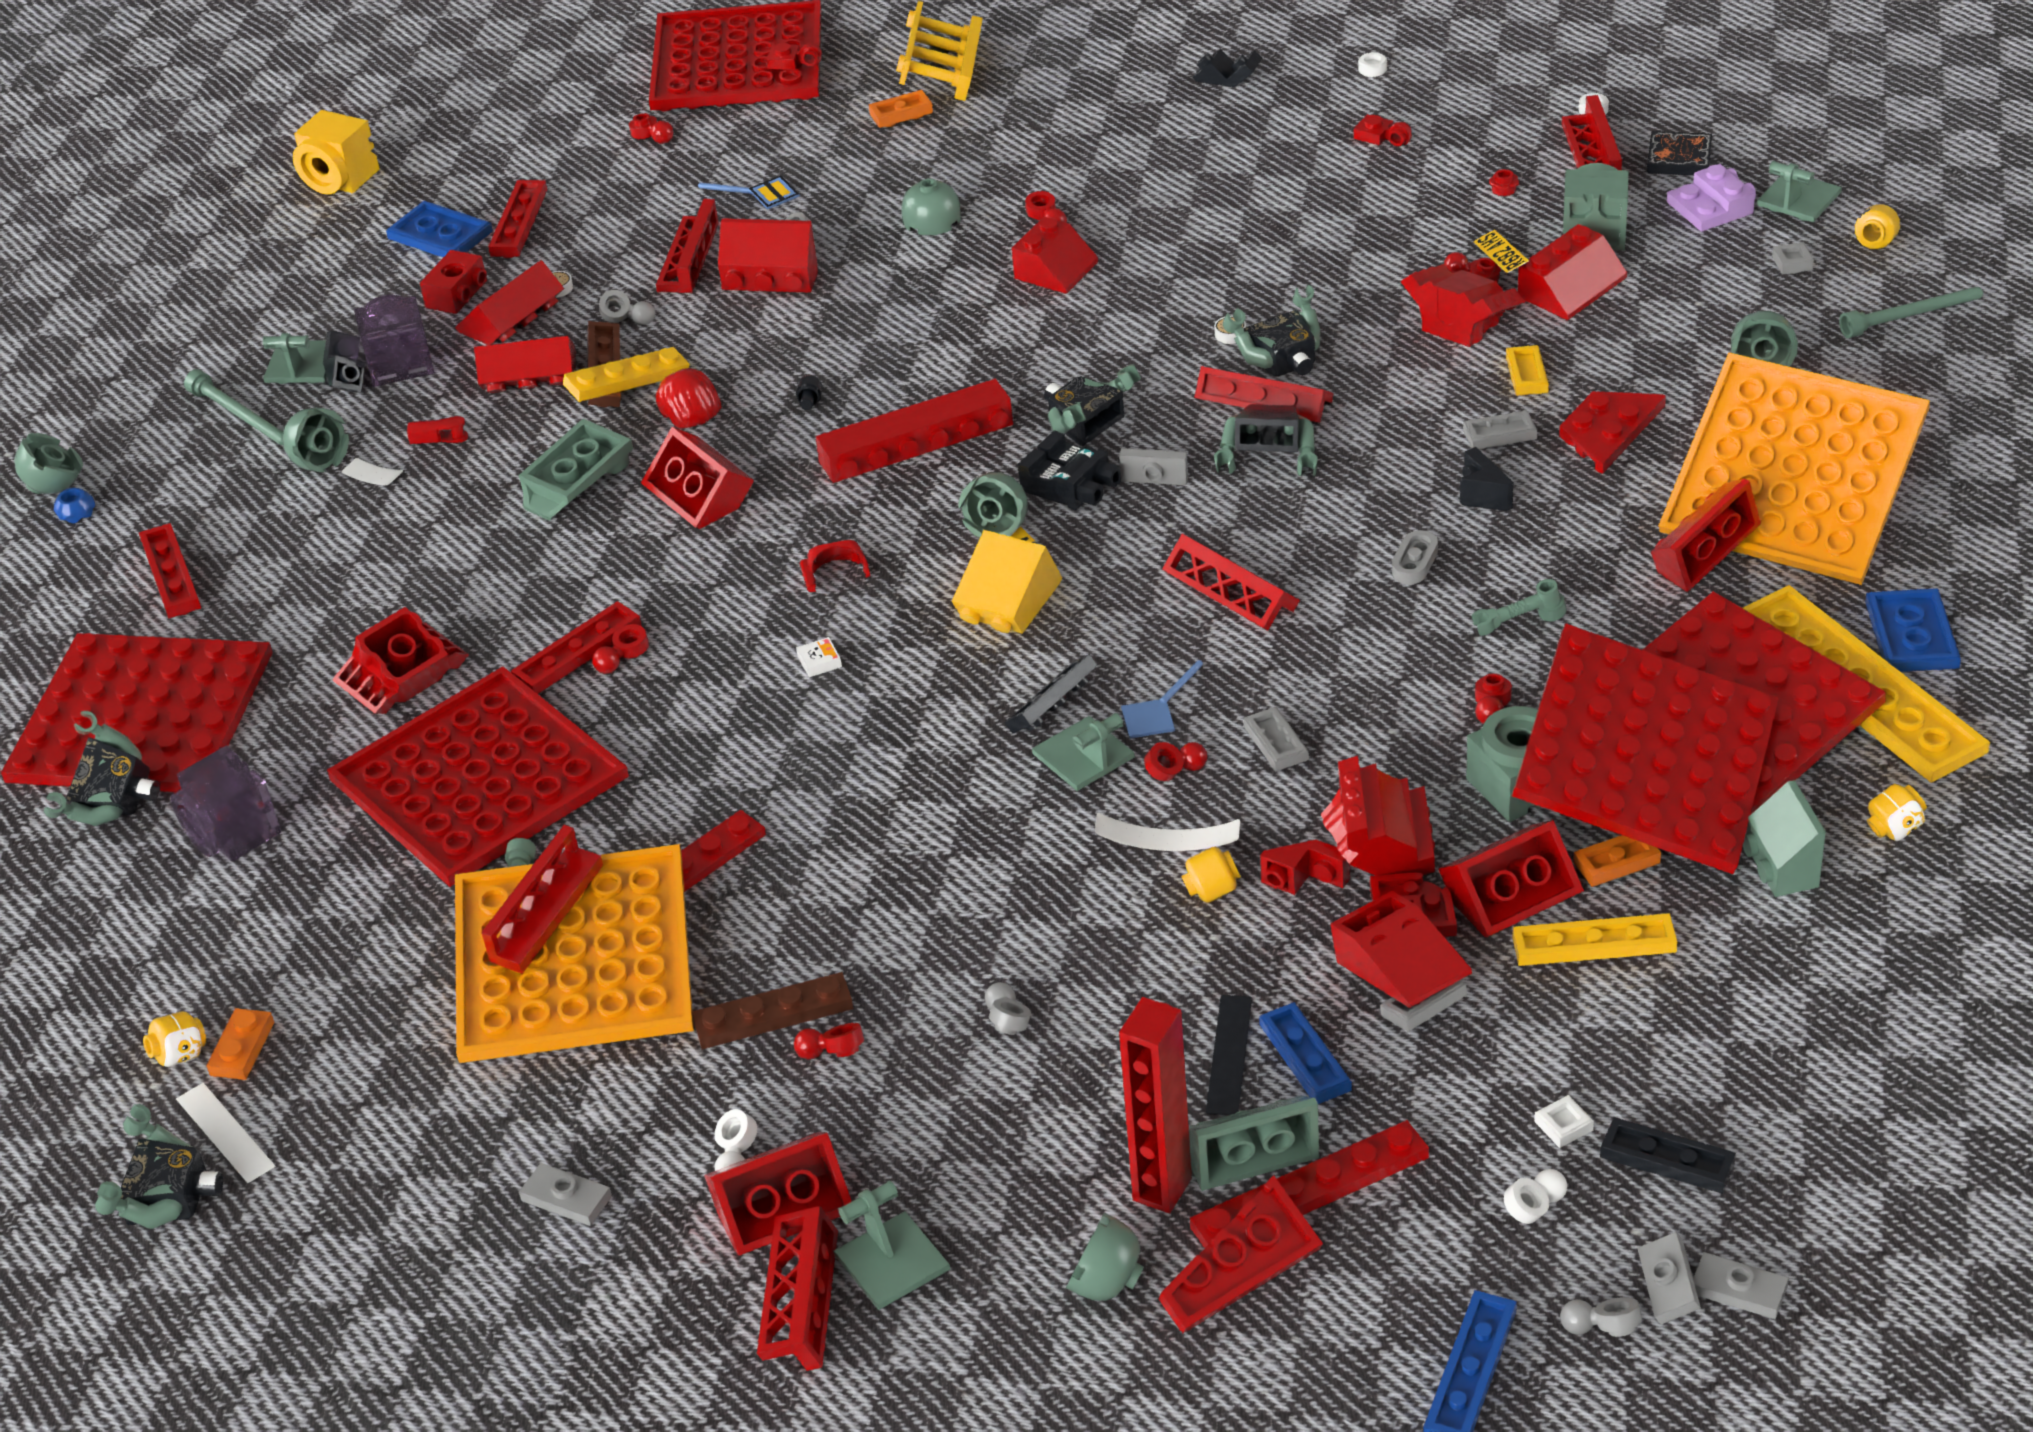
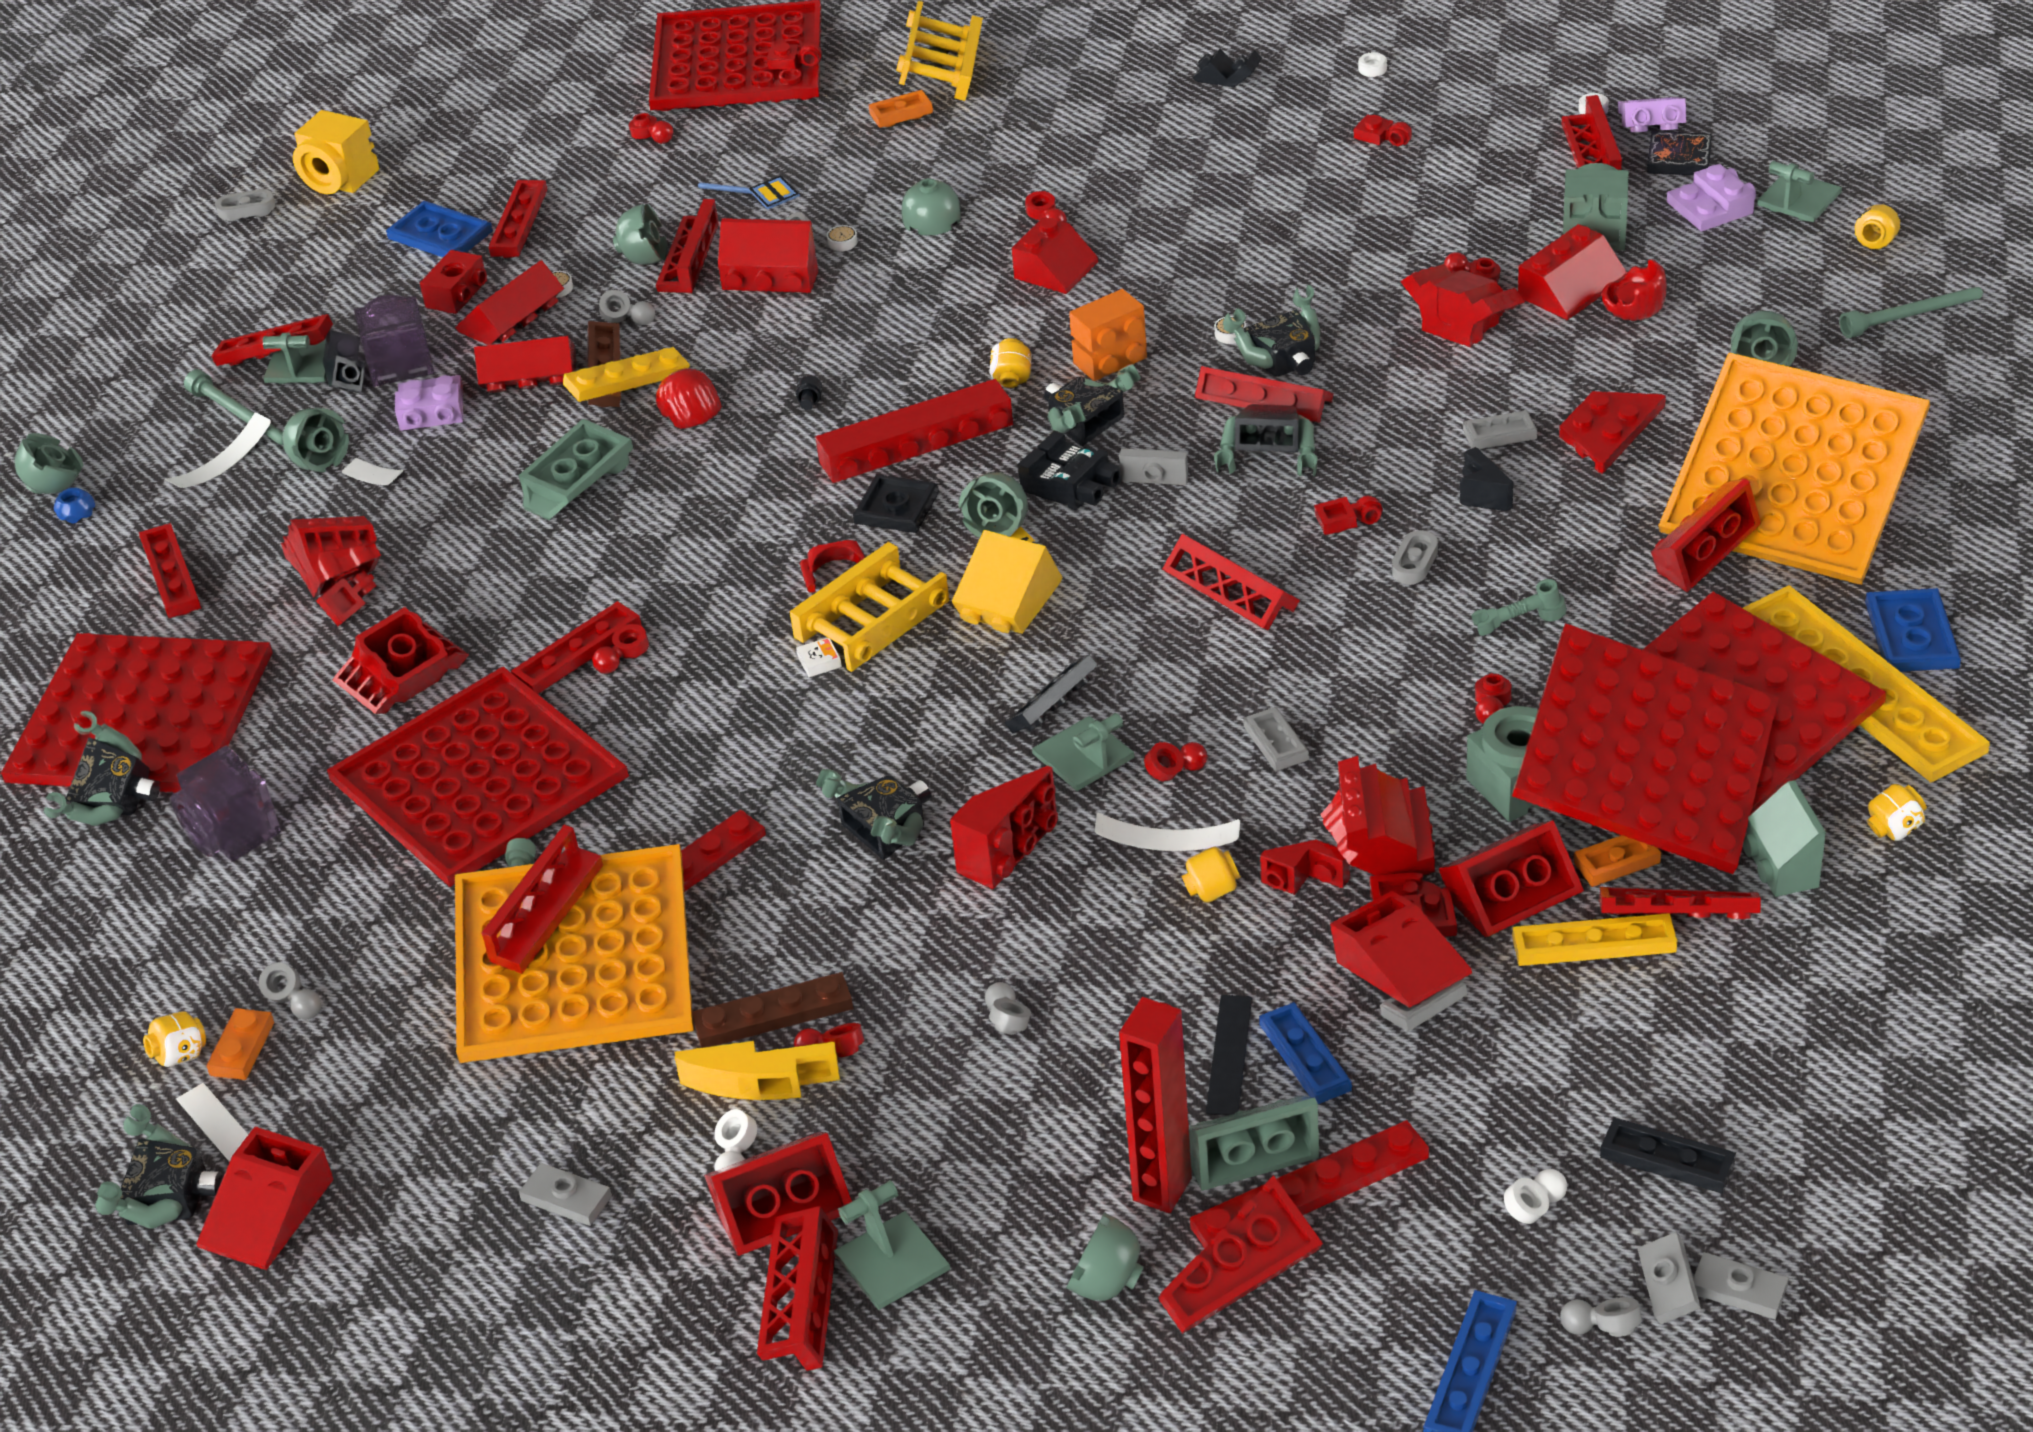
red bar [407,416,468,444] -> none
red slope [641,427,754,529] -> none
medium blue piece [1121,660,1203,739] -> none
yellow sticker [1473,230,1529,273] -> none
red plate [1489,169,1519,196] -> none
yellow tile [1506,345,1549,396] -> none
white tile [1535,1095,1594,1148] -> none
light grey plate [1772,242,1814,274] -> none
none -> white sticker [165,413,271,488]
none -> red slope [196,1126,334,1270]
none -> red plate [211,314,333,366]
none -> light grey plate [215,189,276,221]
none -> light grey plate [259,962,321,1020]
none -> red slope [281,516,381,598]
none -> red plate [316,570,377,626]
none -> lavender plate [395,375,463,431]
none -> sand green cylinder [613,204,668,266]
none -> yellow slope [674,1041,840,1100]
none -> yellow fence [790,542,949,672]
none -> torso [816,769,931,860]
none -> tile [827,225,858,252]
none -> black tile [853,474,939,533]
none -> red slope [950,765,1058,889]
none -> yellow head [989,338,1032,388]
none -> orange piece [1069,288,1147,381]
none -> red plate [1314,496,1383,535]
none -> red wing [1599,887,1761,919]
none -> red piece [1602,259,1667,321]
none -> lavender plate [1618,97,1686,132]

